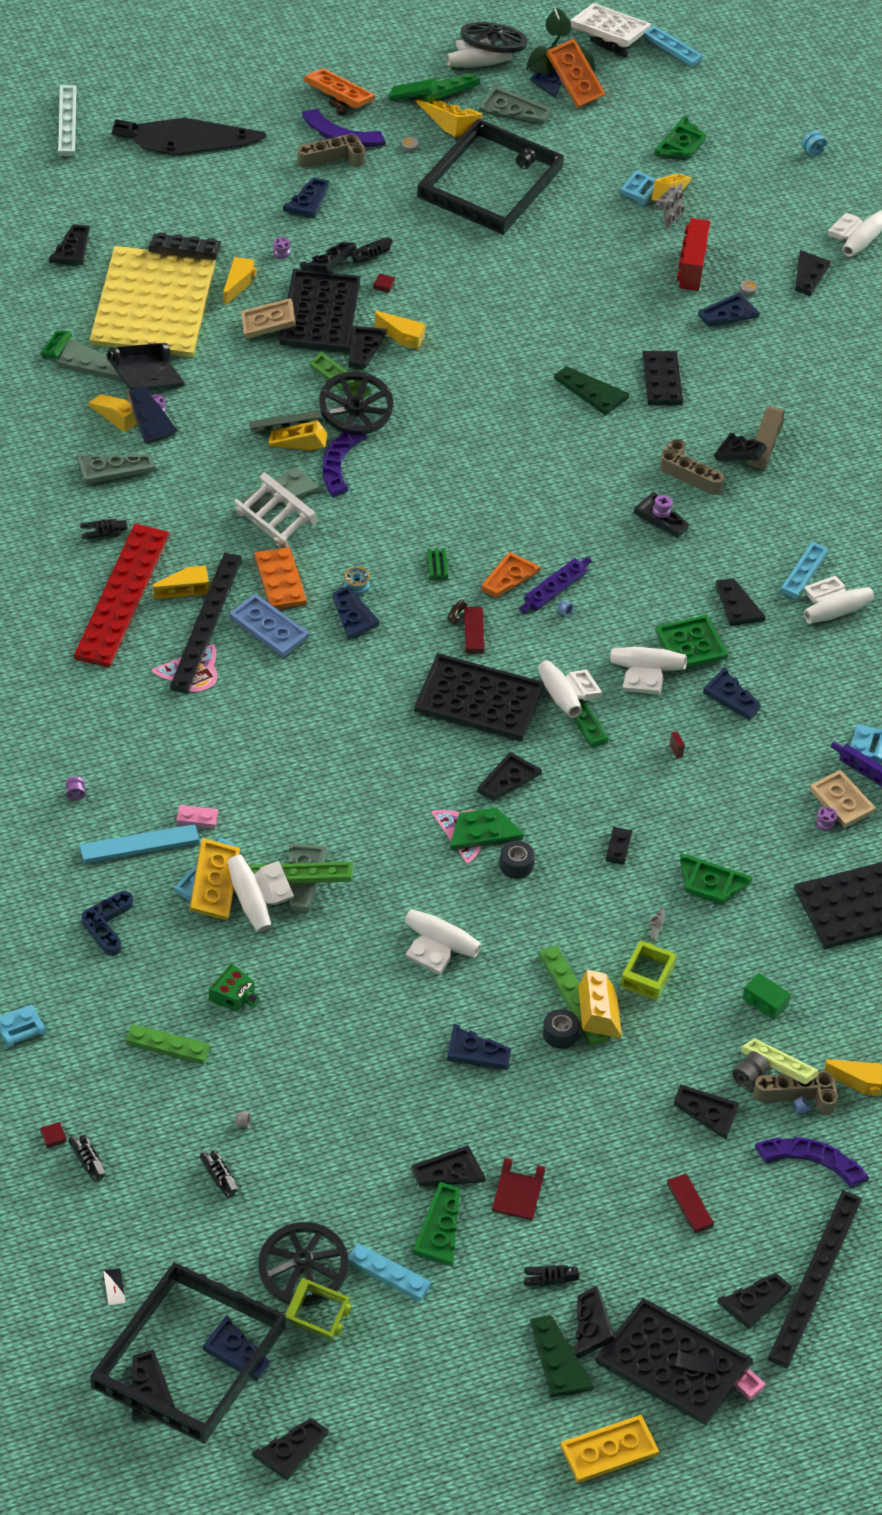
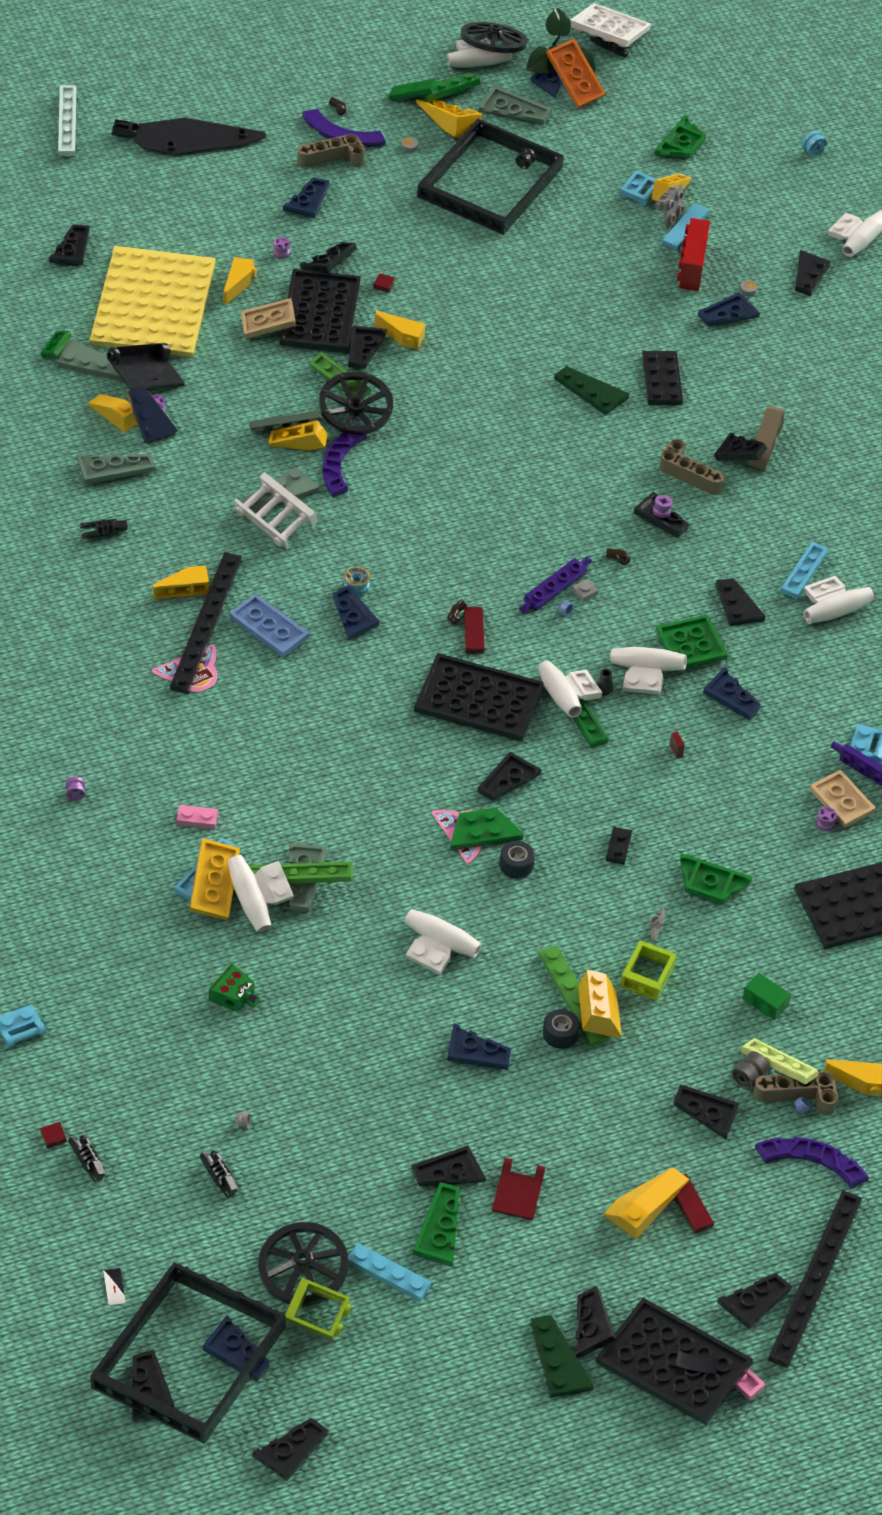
red plate [74,523,169,668] -> none
medium azure tile [80,824,199,864] -> none
dark blue beam [81,891,133,956] -> none
bright green plate [125,1024,210,1065] -> none
black plate [149,232,221,260] -> none
orange plate [254,547,307,610] -> none
orange plate [304,68,375,108] -> none
black hinge [351,237,393,263] -> none
green tile [427,548,448,580] -> none
orange wing [481,552,541,598] -> none
black hinge [524,1265,579,1286] -> none
yellow plate [560,1415,659,1484] -> none
medium azure plate [643,26,703,67] -> none
none -> light grey plate [572,579,598,602]
none -> black cone [596,669,614,696]
none -> yellow wedge [604,1167,689,1240]
none -> dark brown arm [606,548,630,565]
none -> medium azure tile [662,203,709,251]

